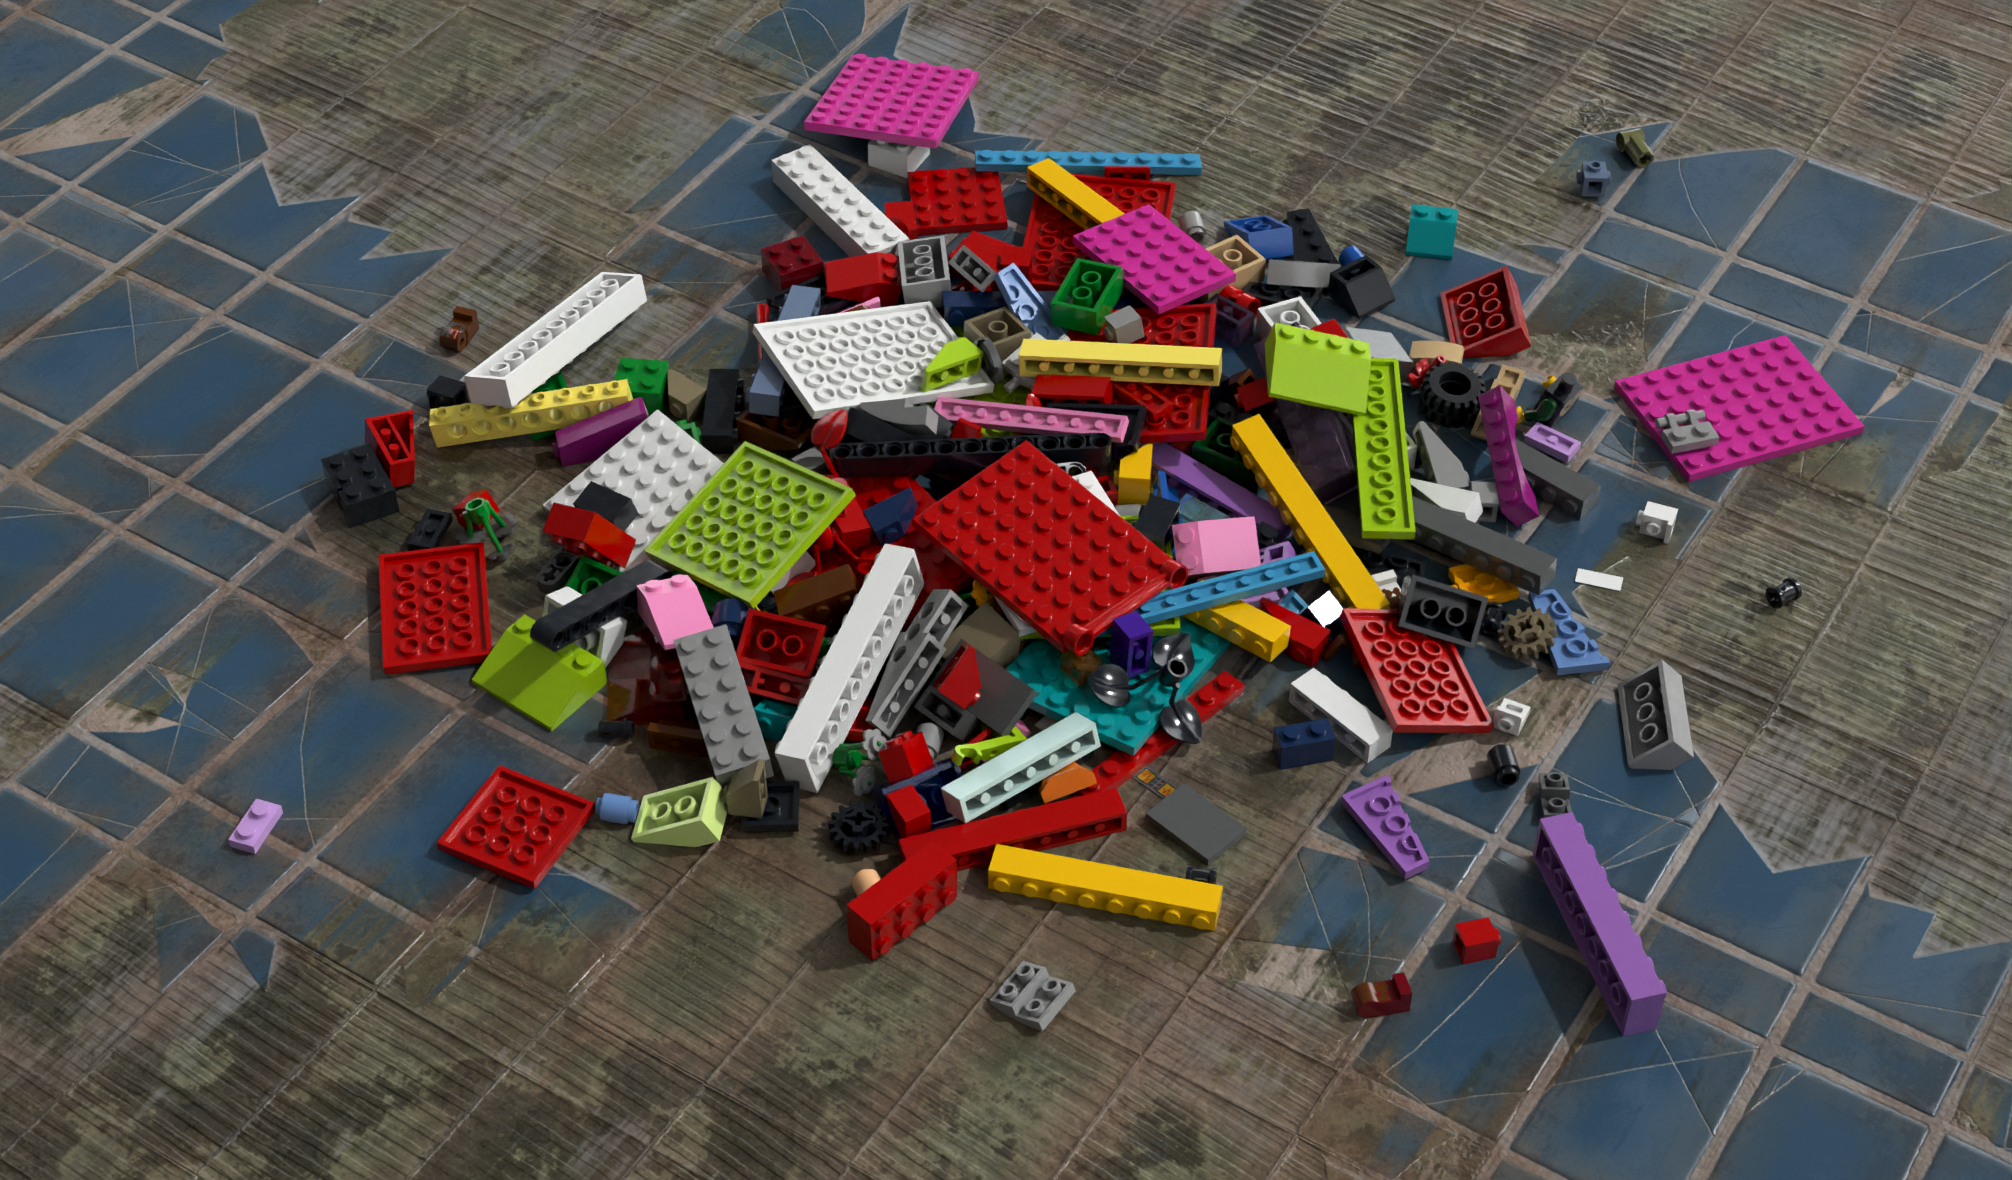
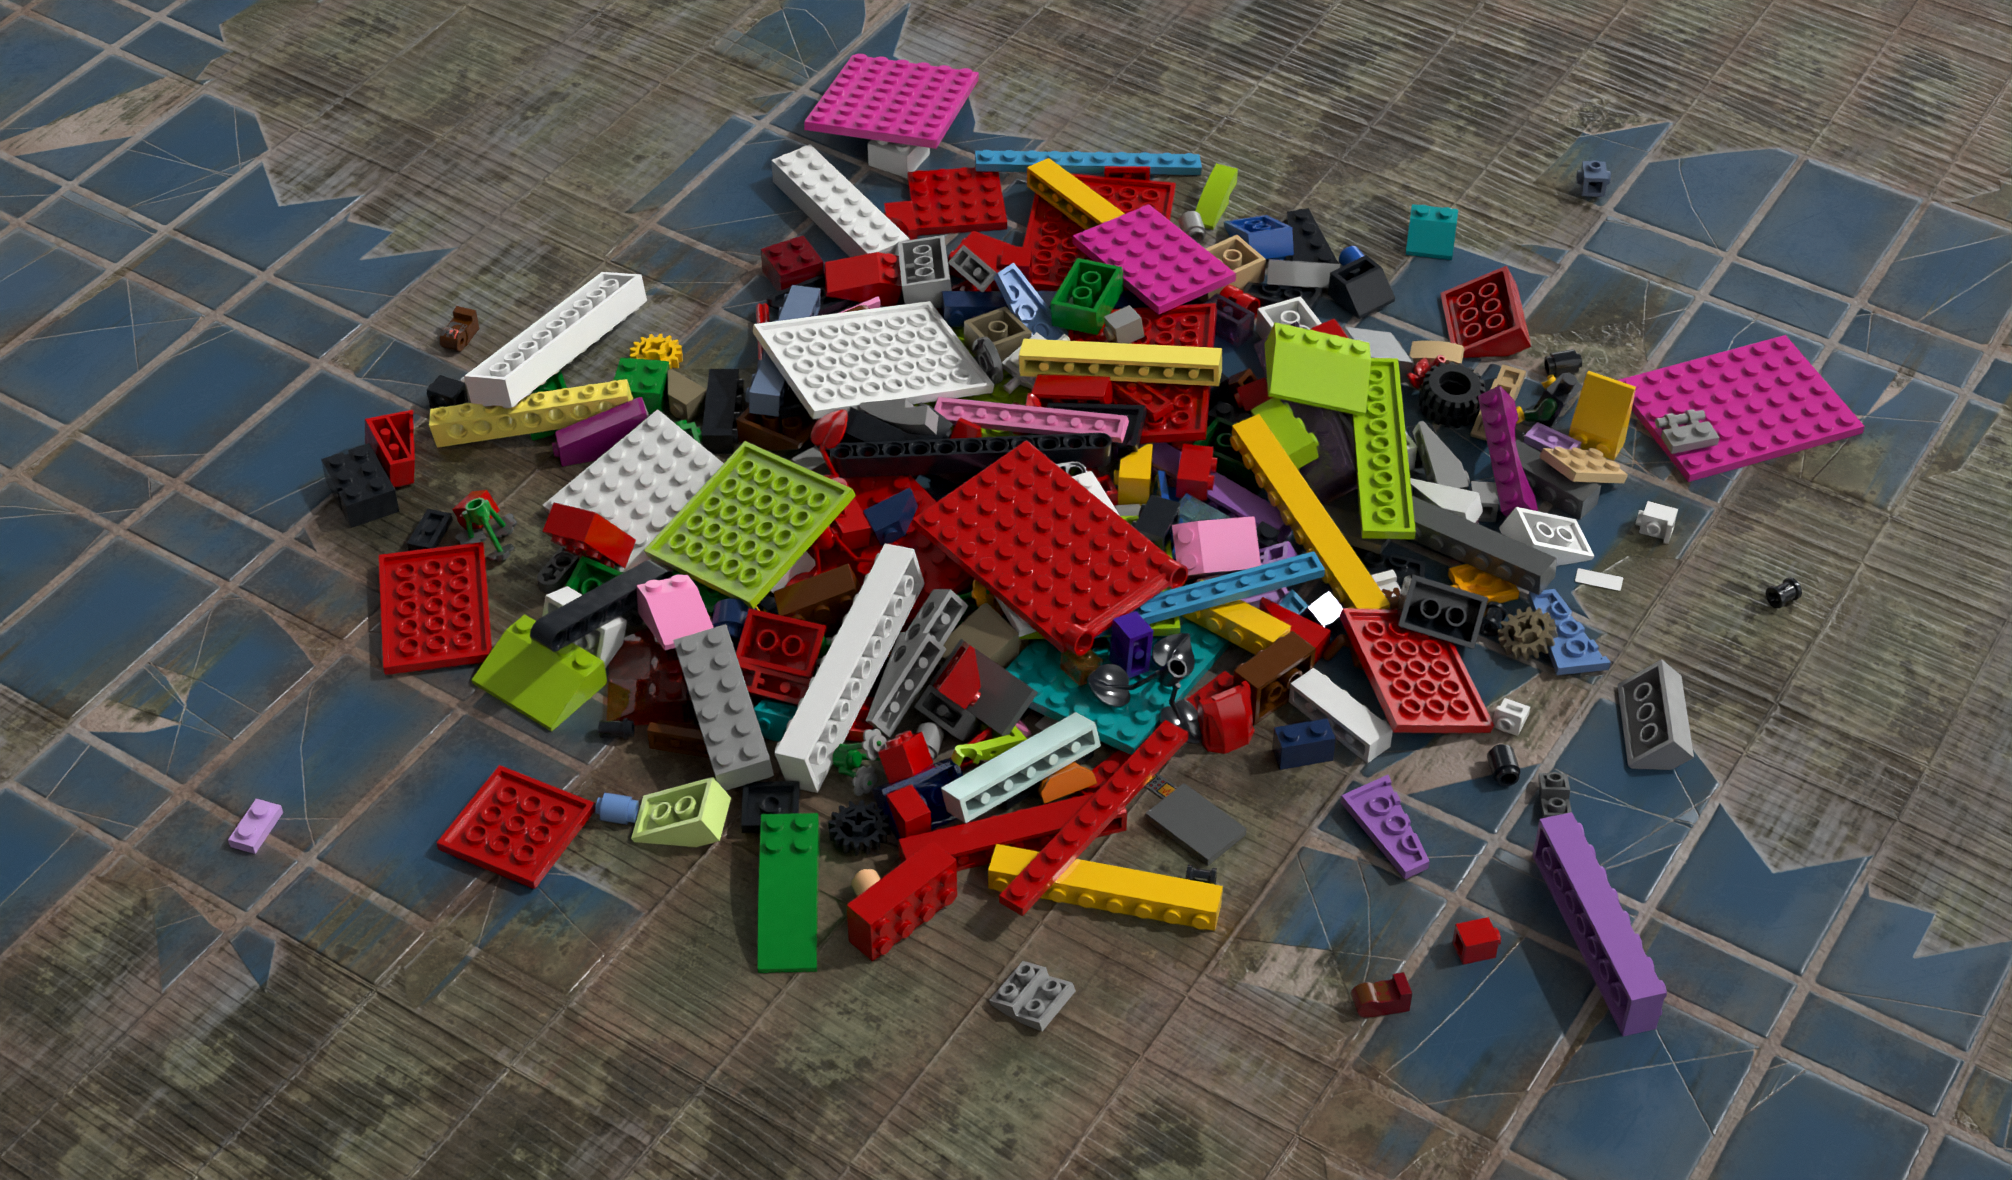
black brick [573,481,639,532] -> none
dark tan slope [723,759,768,818] -> none
lime slope [921,337,984,393] -> none
olive piece [1616,128,1654,168] -> none
none -> yellow gear [630,334,683,369]
none -> green slope [758,813,820,973]
none -> red plate [999,720,1188,916]
none -> red brick [1176,444,1218,500]
none -> lime slope [1195,163,1238,230]
none -> red slope [1197,681,1255,754]
none -> reddish brown brick [1233,631,1316,726]
none -> lime brick [1251,397,1319,469]
none -> white slope [1499,507,1595,566]
none -> tan plate [1540,447,1628,483]
none -> black brick [1544,349,1582,377]
none -> yellow slope [1569,371,1636,461]

